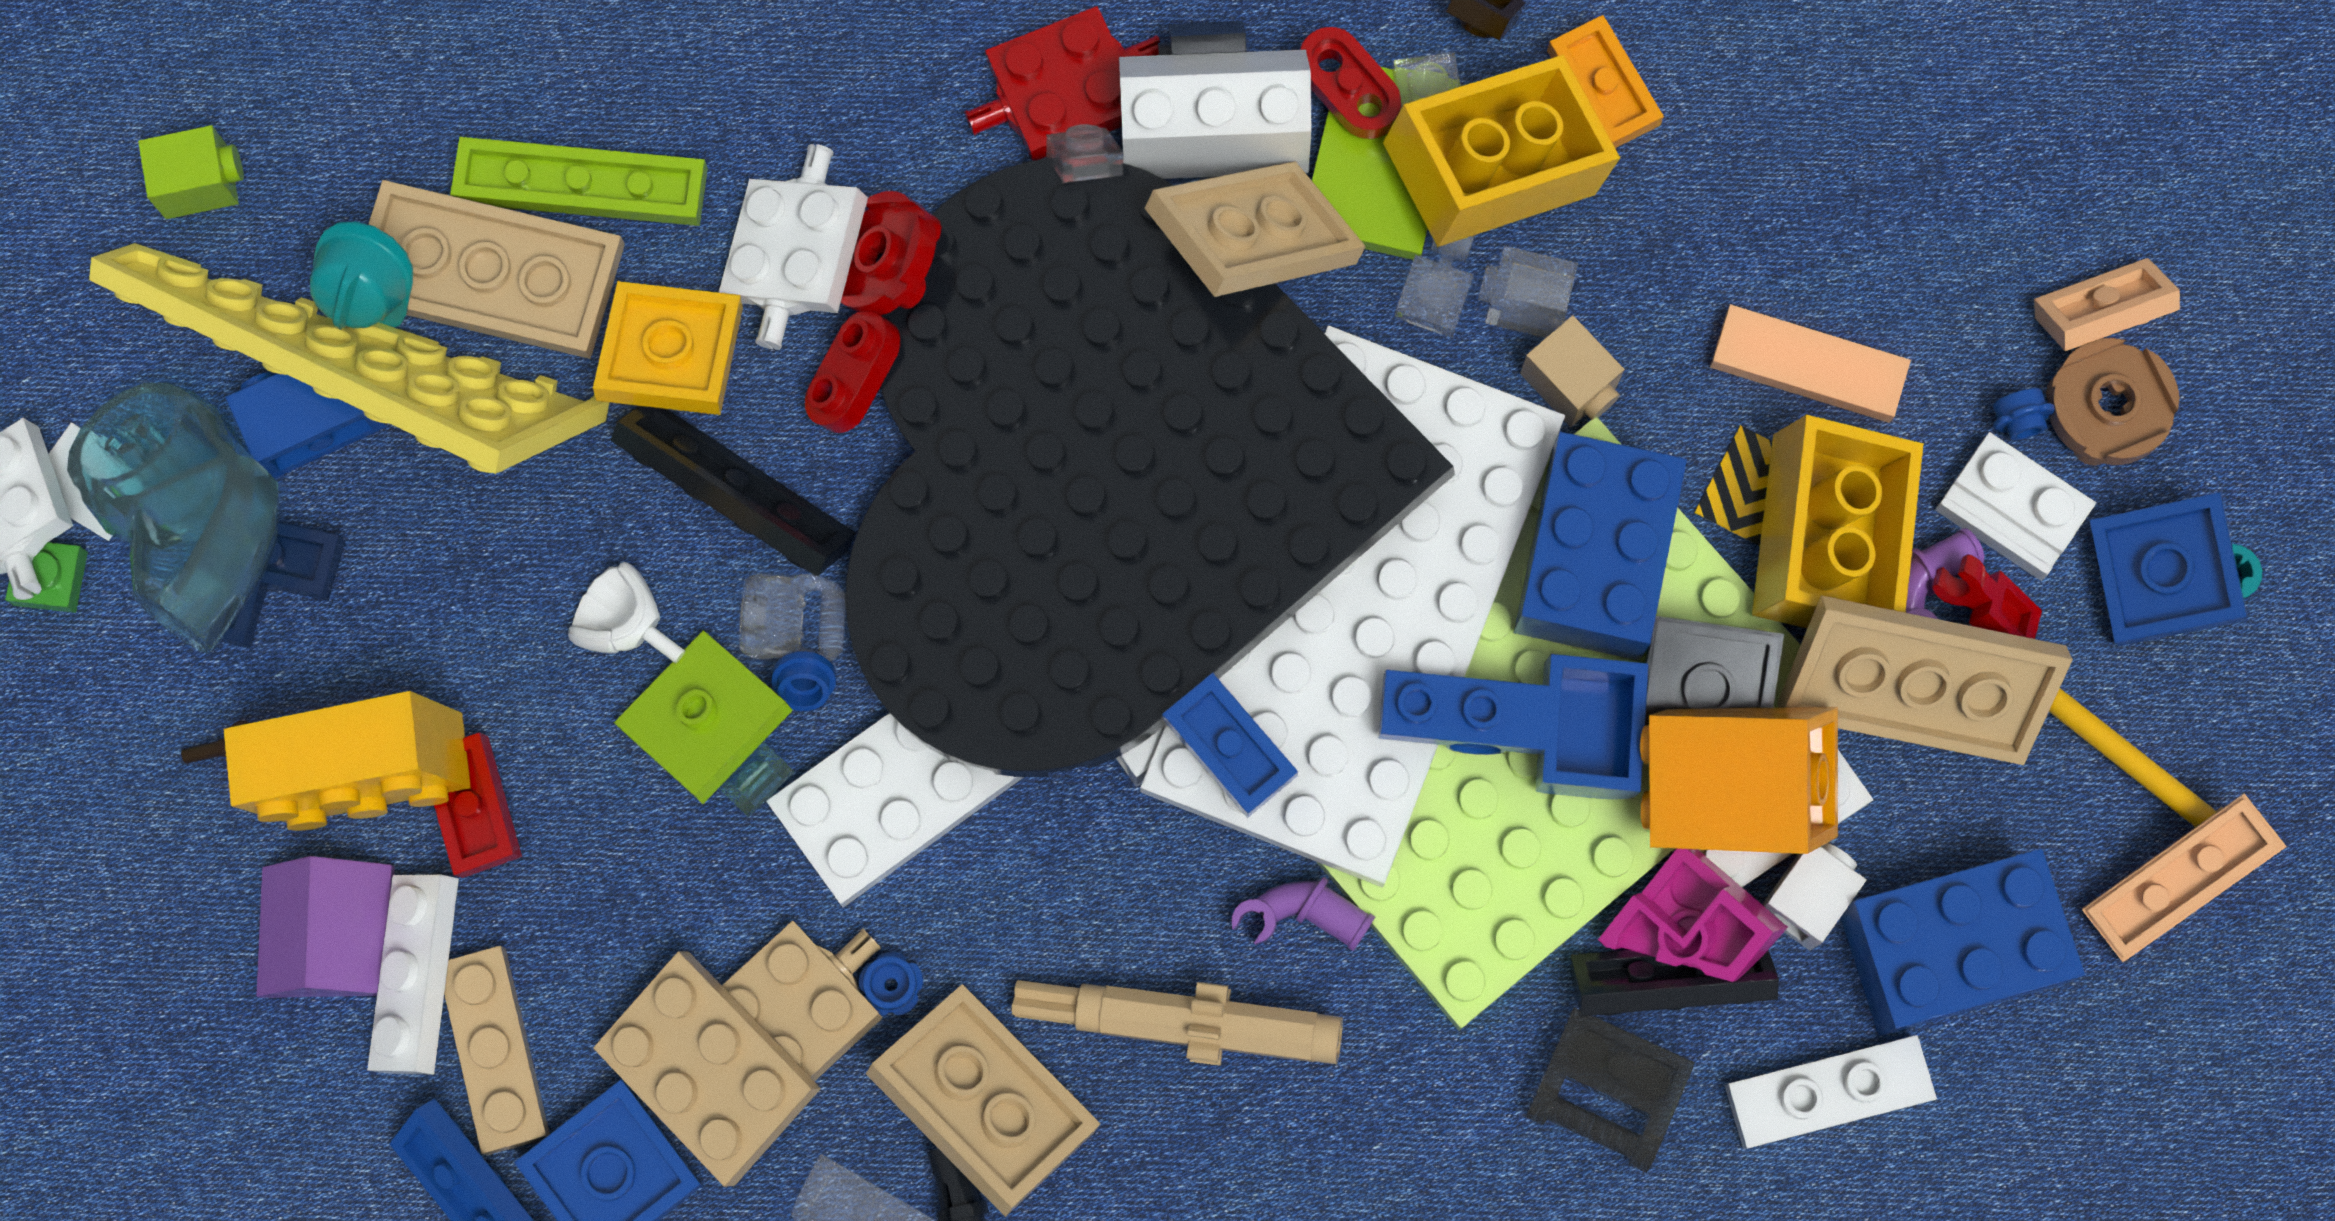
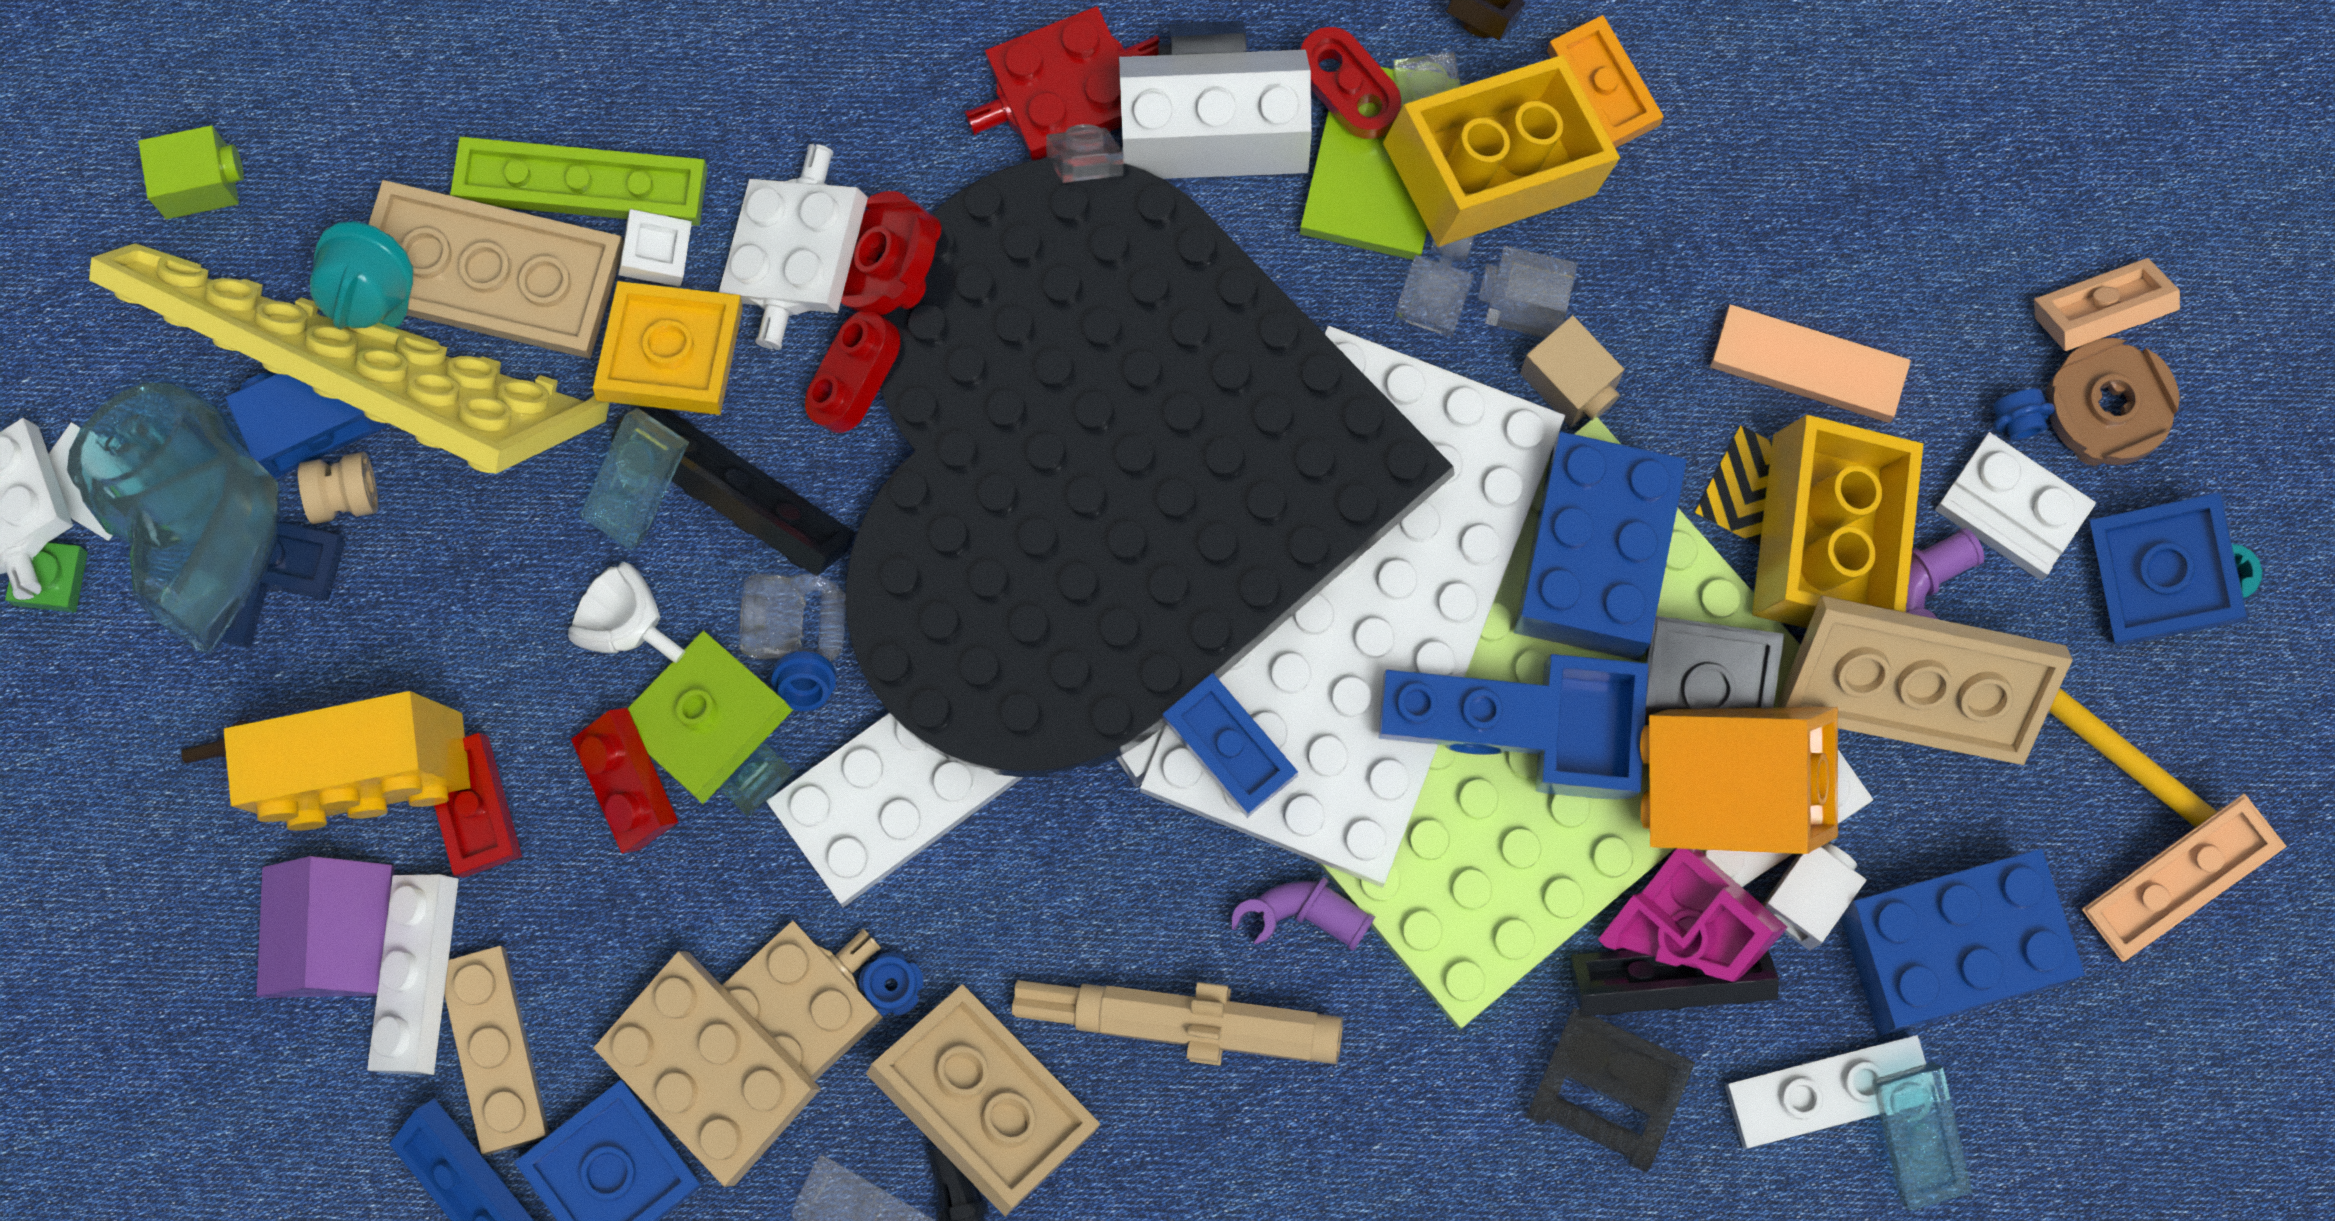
tan plate [1145,161,1366,297] -> none
red plate [1932,554,2042,639] -> none
none -> tan wheel [298,451,378,524]
none -> red plate [571,707,679,854]
none -> clear light blue plate [579,408,689,550]
none -> white plate [618,209,692,287]
none -> clear light blue plate [1871,1061,1973,1211]

